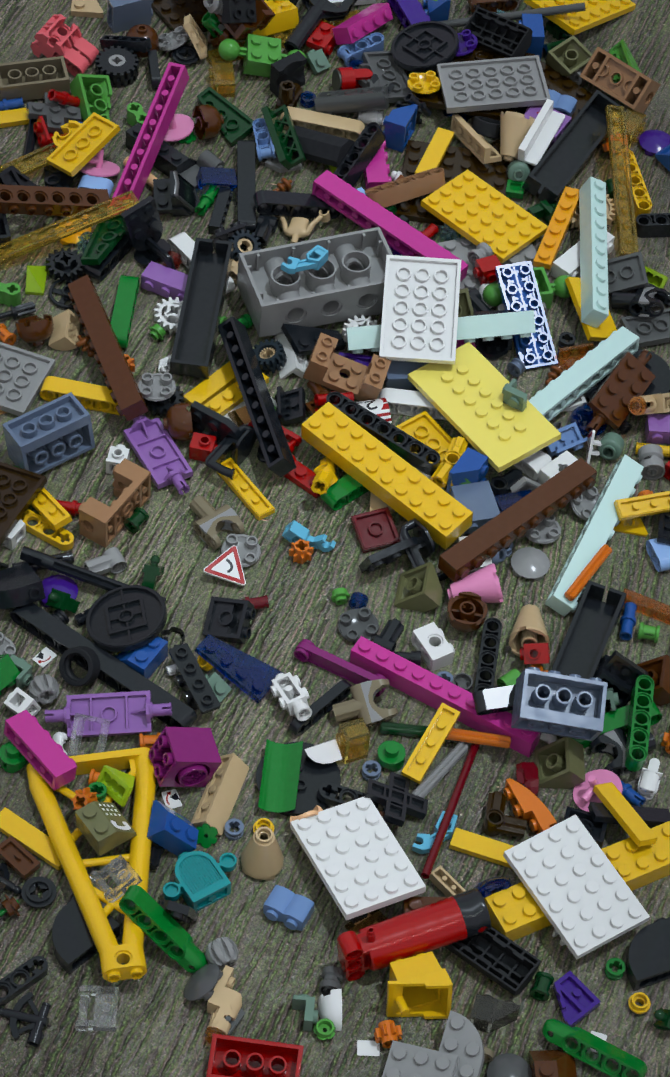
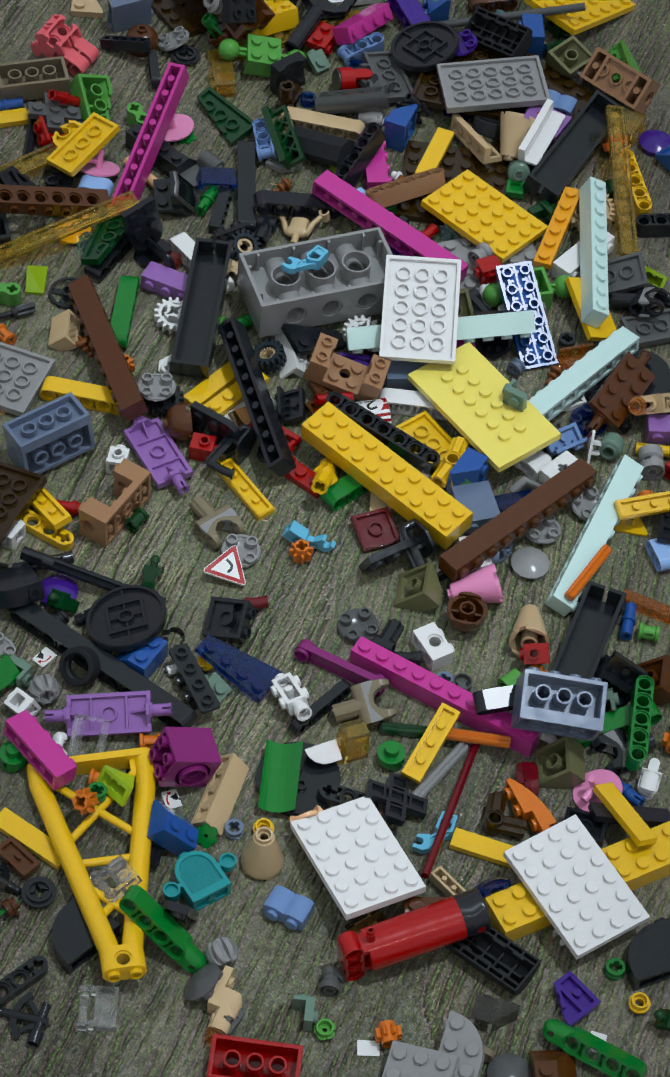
reddish brown cylinder [15,314,54,346] -> none
black gear [46,248,85,282] -> none
olive slope [75,801,137,856] -> none
light grey piece [84,547,127,575] -> none
black wheel [95,46,139,88] -> none
bright green plate [149,324,166,341] -> none
tan wing [183,14,208,60] -> none
reddish brown cylinder [192,105,224,140] -> none
white brick [318,989,342,1032] -> none
bright green plate [331,588,350,605] -> none
clear blue bush [349,592,369,609] -> none
sand blue bush [362,760,381,781] -> none
yellow piece [386,951,453,1019] -> none
yellow dish [407,71,441,94] -> none
black beam [473,618,502,693] -> none
black piece [490,468,523,502] -> none
dark green bush [529,971,554,1001] -> none

